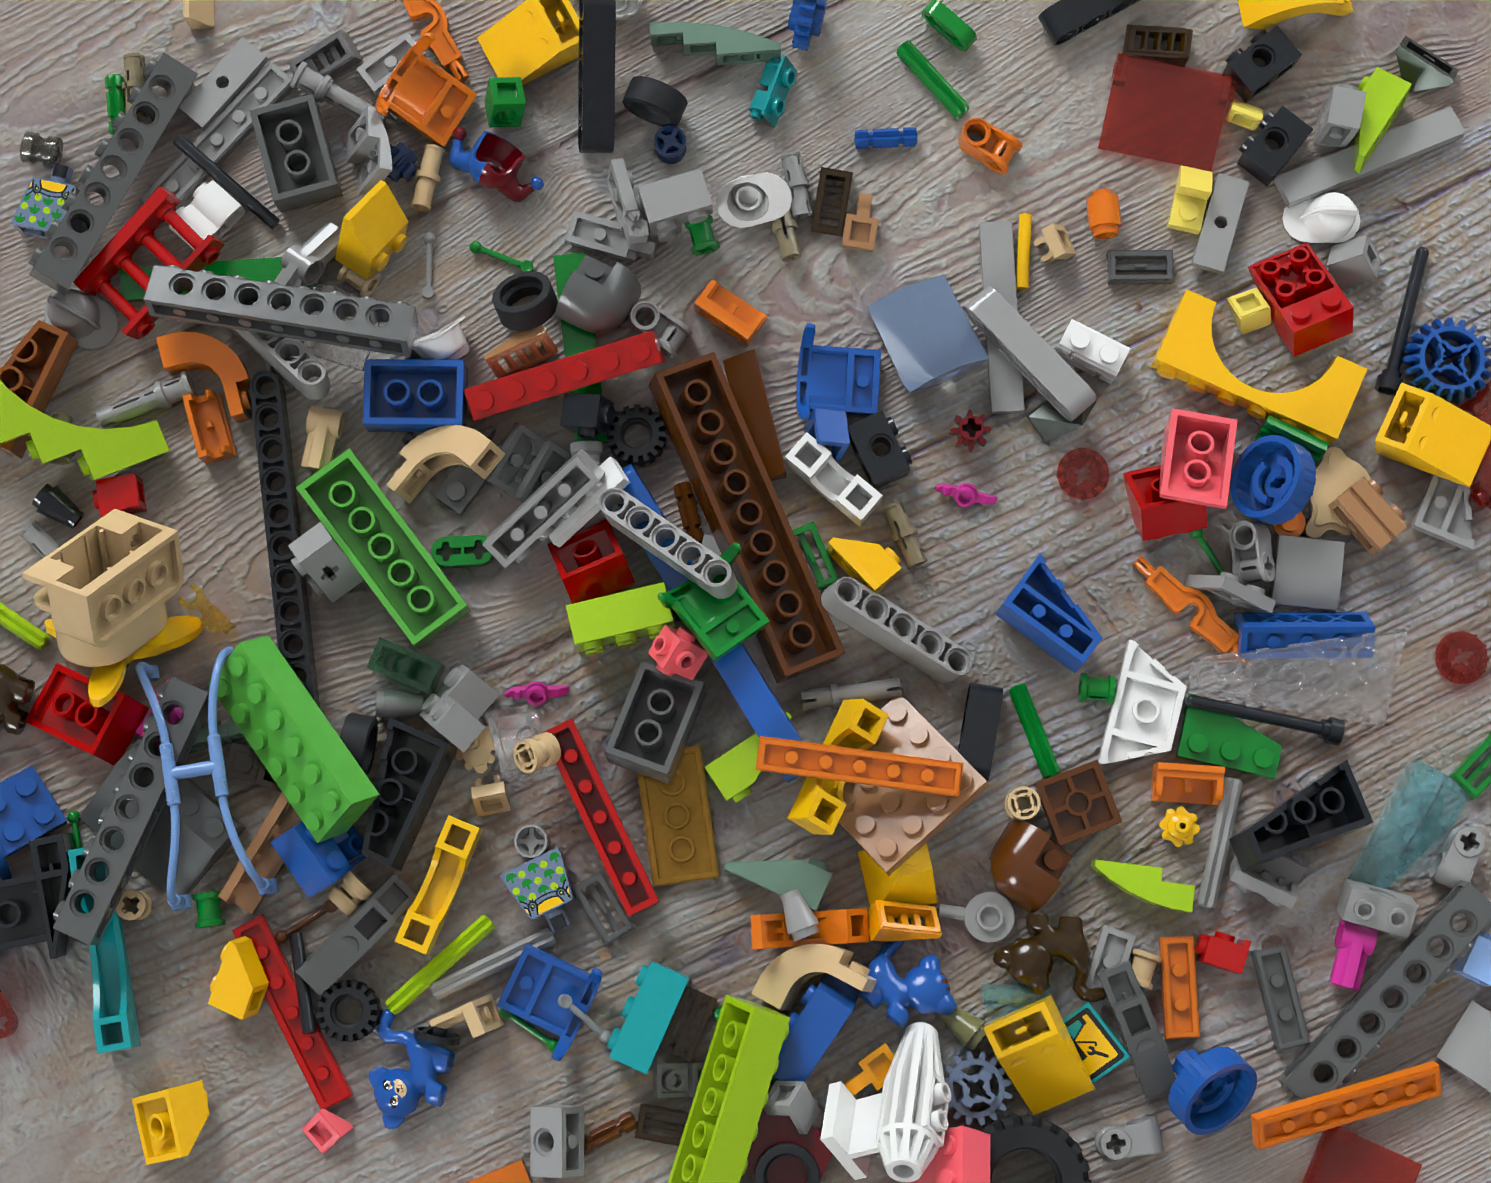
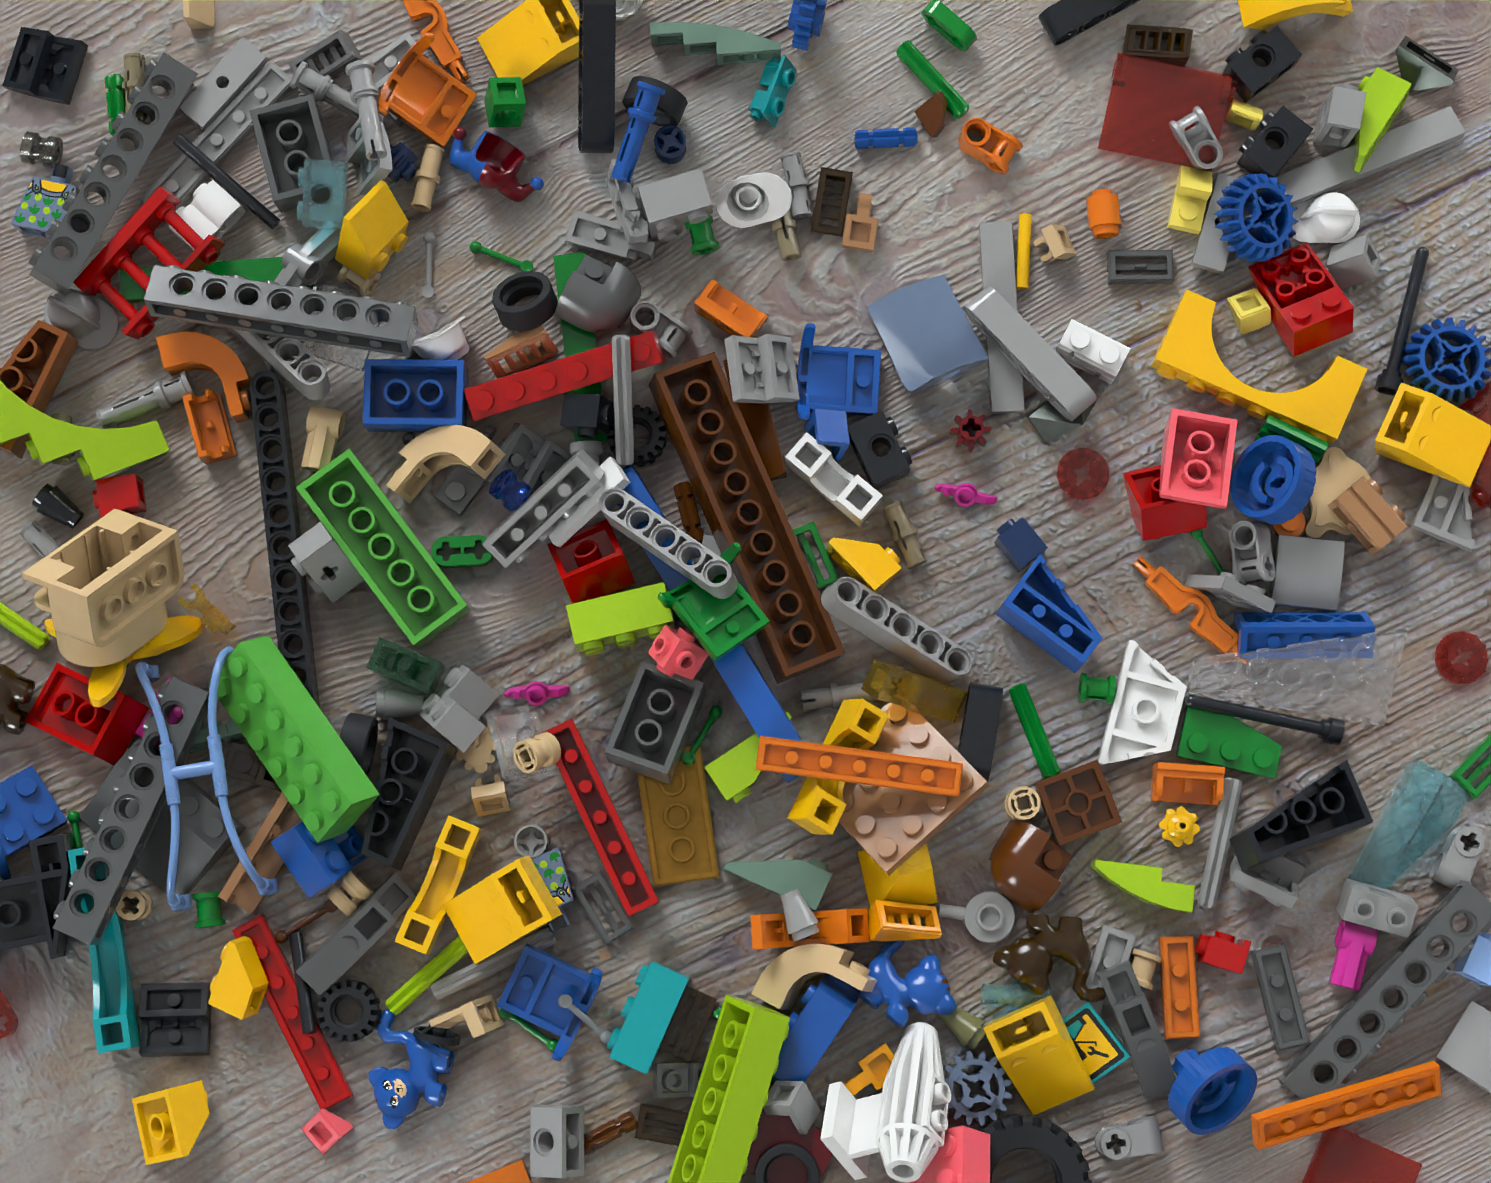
none -> black slope [2,27,88,105]
none -> black slope [139,982,211,1057]
none -> clear light blue brick [297,159,348,230]
none -> light grey pin [345,60,387,161]
none -> yellow slope [443,855,562,964]
none -> clear blue wheel [489,469,531,511]
none -> blue pin [610,81,666,183]
none -> light grey axle [612,335,634,465]
none -> green hinge [682,705,722,766]
none -> light grey slope [724,334,800,403]
none -> clear yellow slope [861,659,968,723]
none -> reddish brown tile [914,92,947,138]
none -> dark blue brick [994,517,1048,573]
none -> light grey piece [1169,106,1223,170]
none -> blue gear [1214,173,1299,262]

